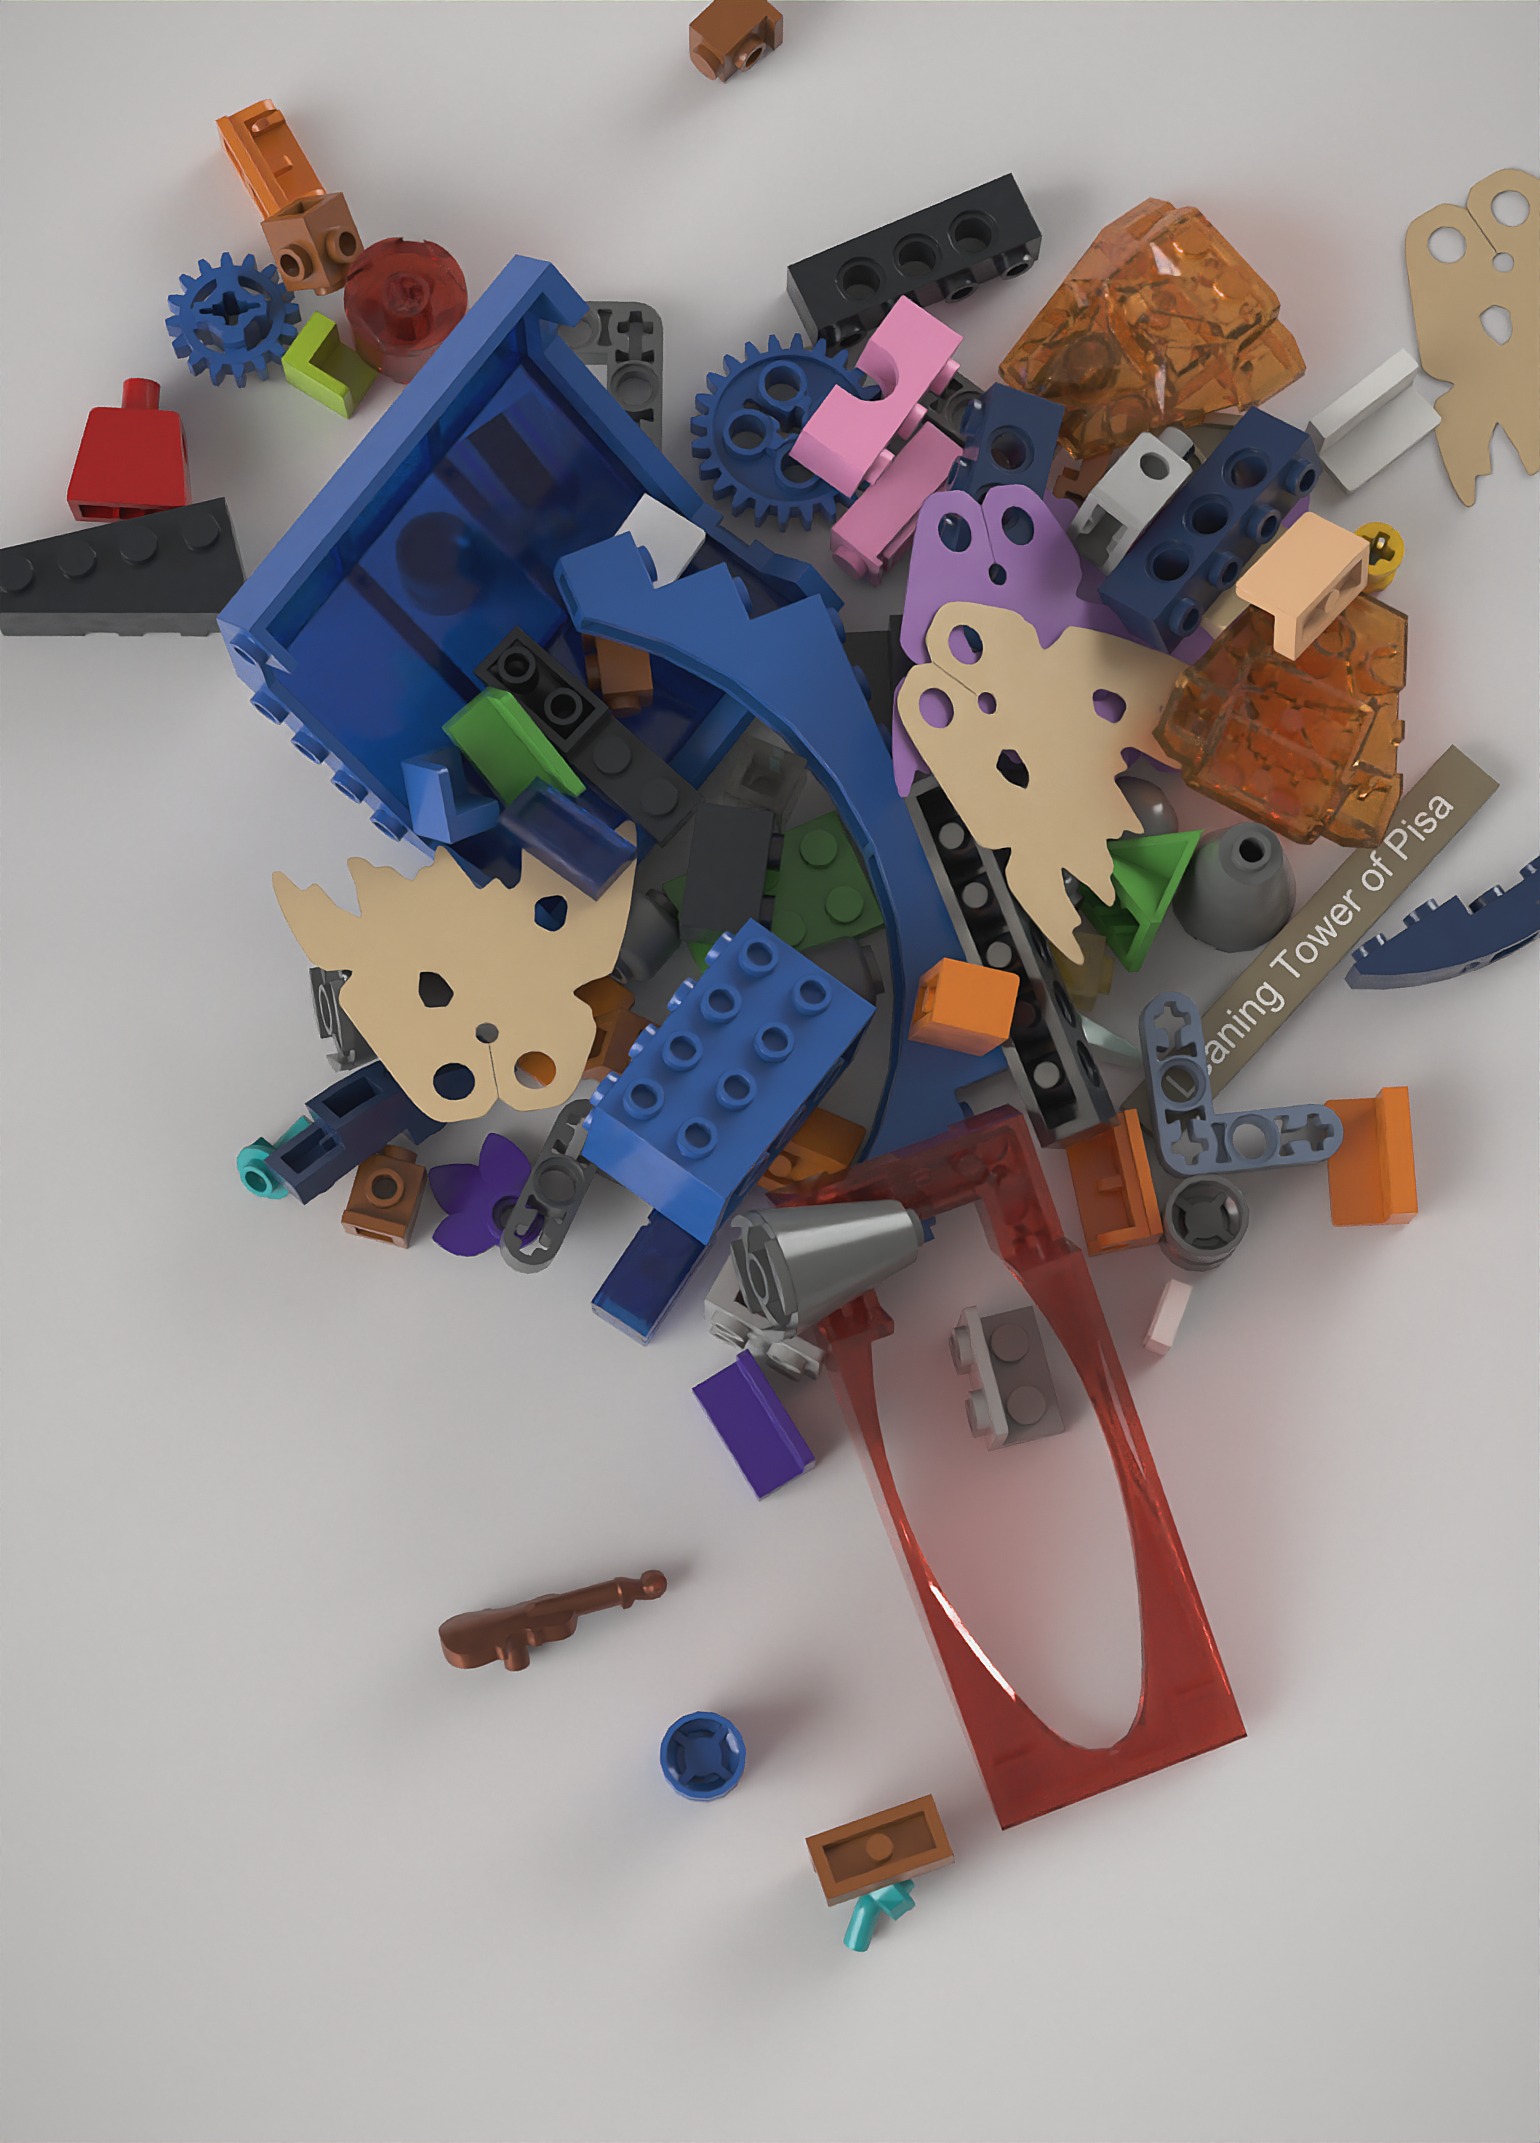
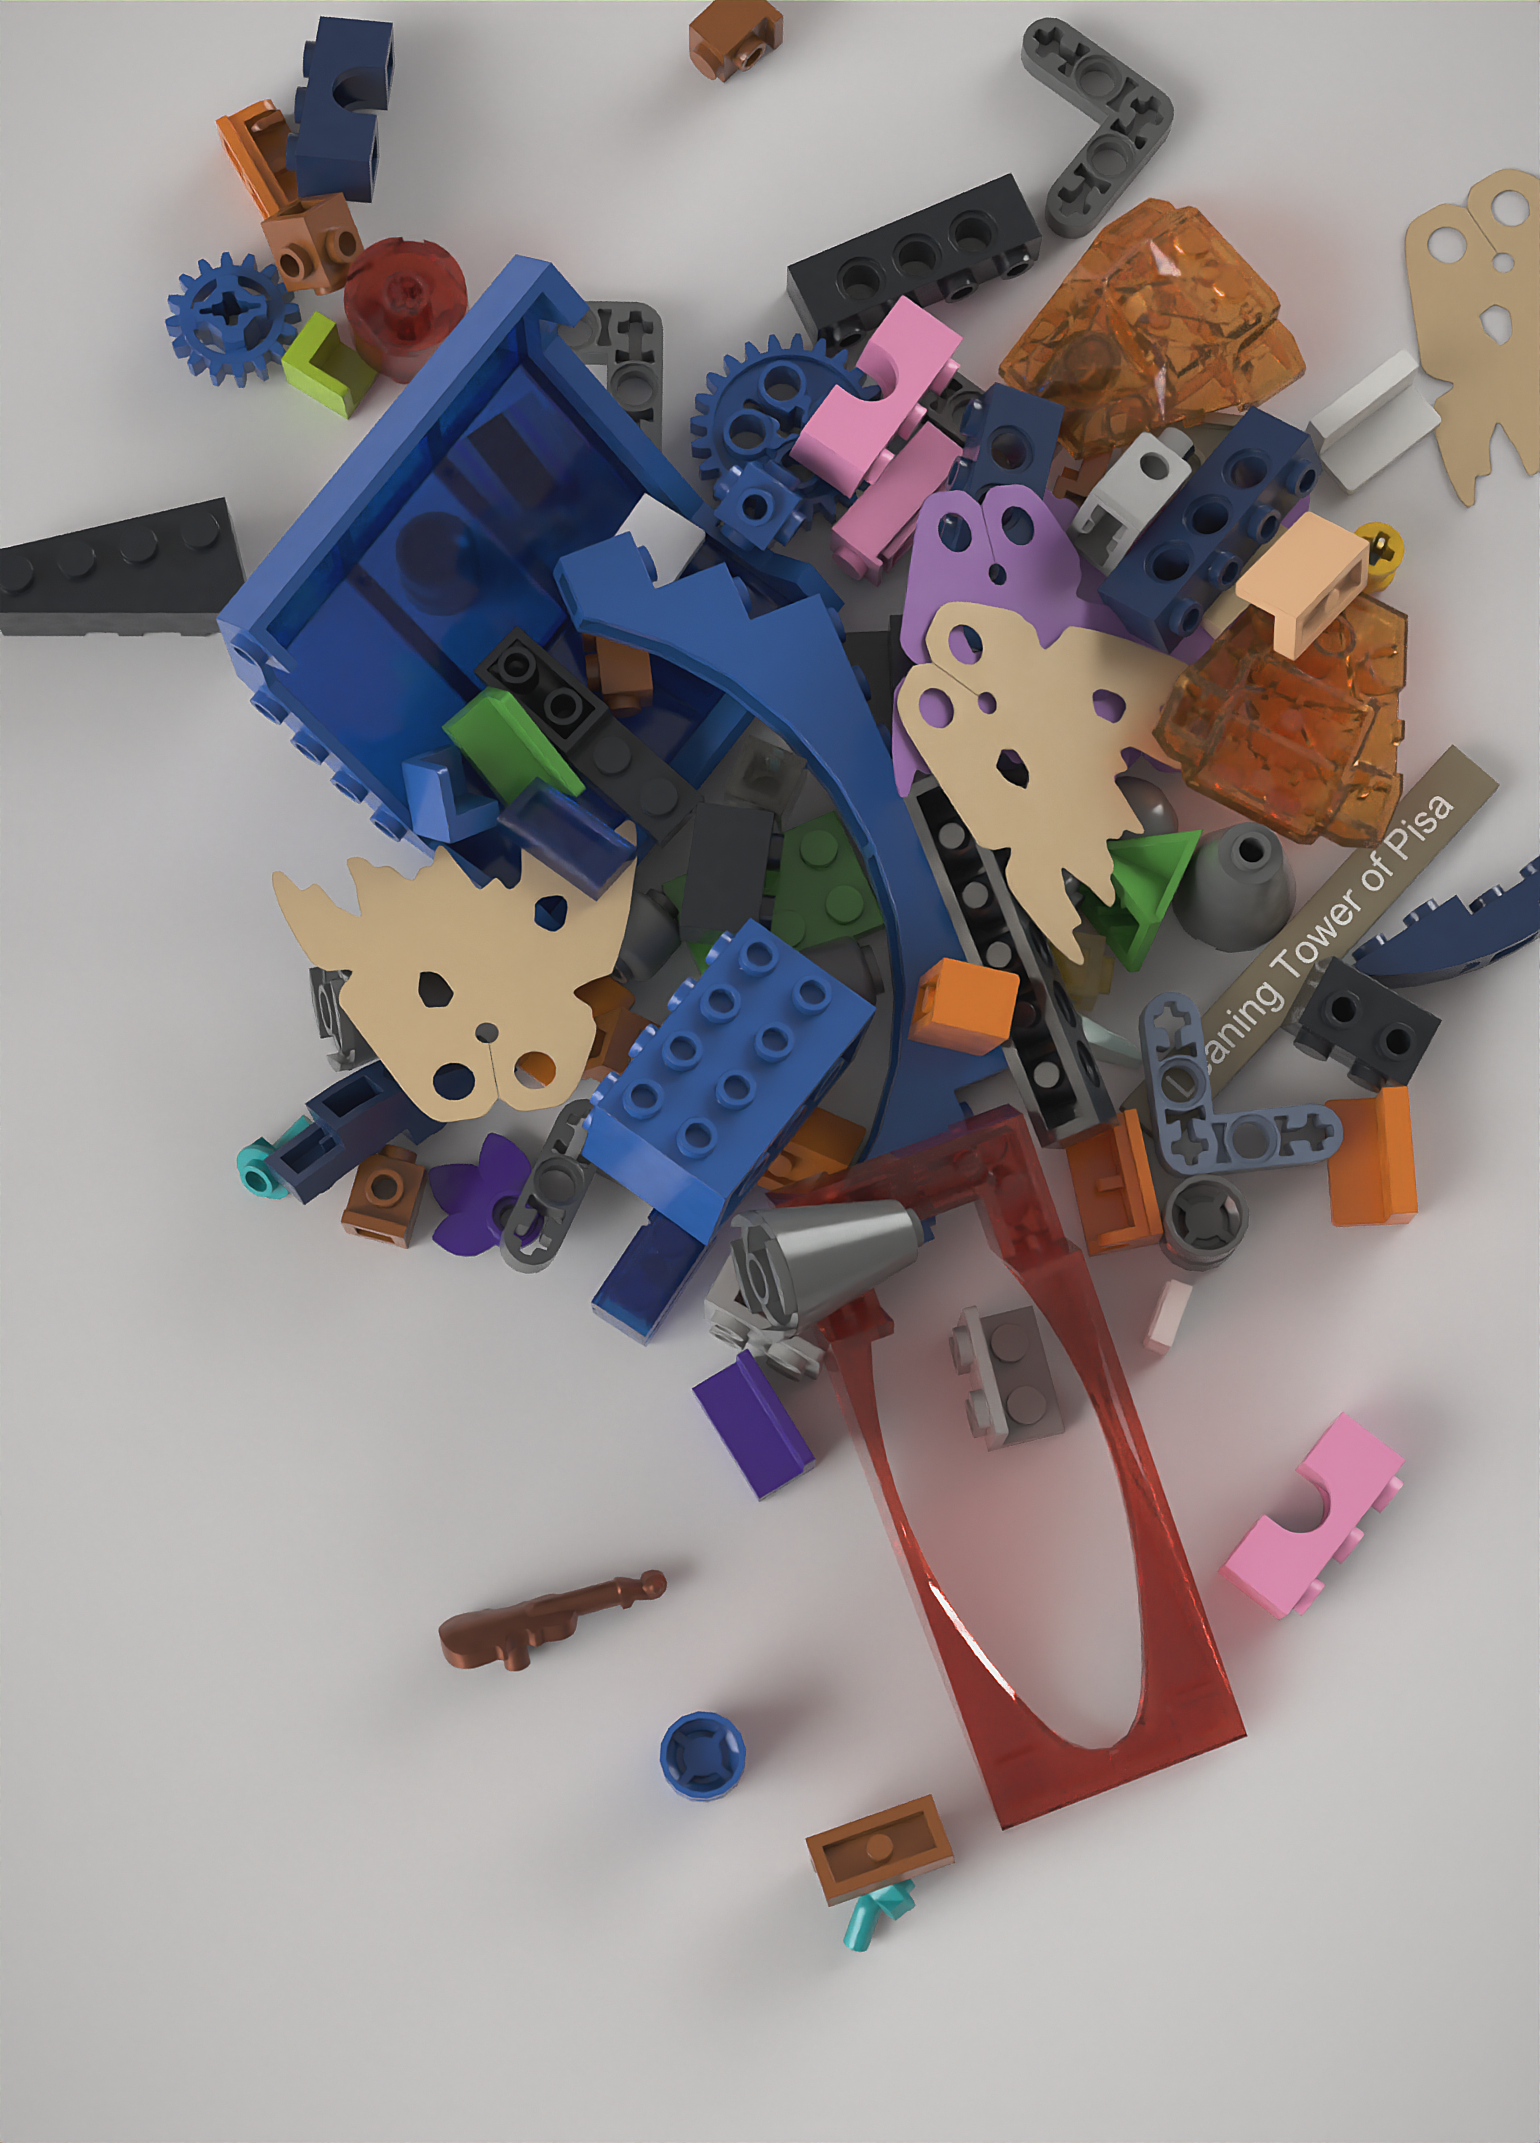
red torso [67,378,192,523] -> none
none -> dark blue arch [286,16,395,203]
none -> blue brick [713,458,808,553]
none -> dark grey beam [1021,17,1174,239]
none -> bright pink arch [1217,1412,1406,1620]
none -> black brick [1280,956,1442,1093]

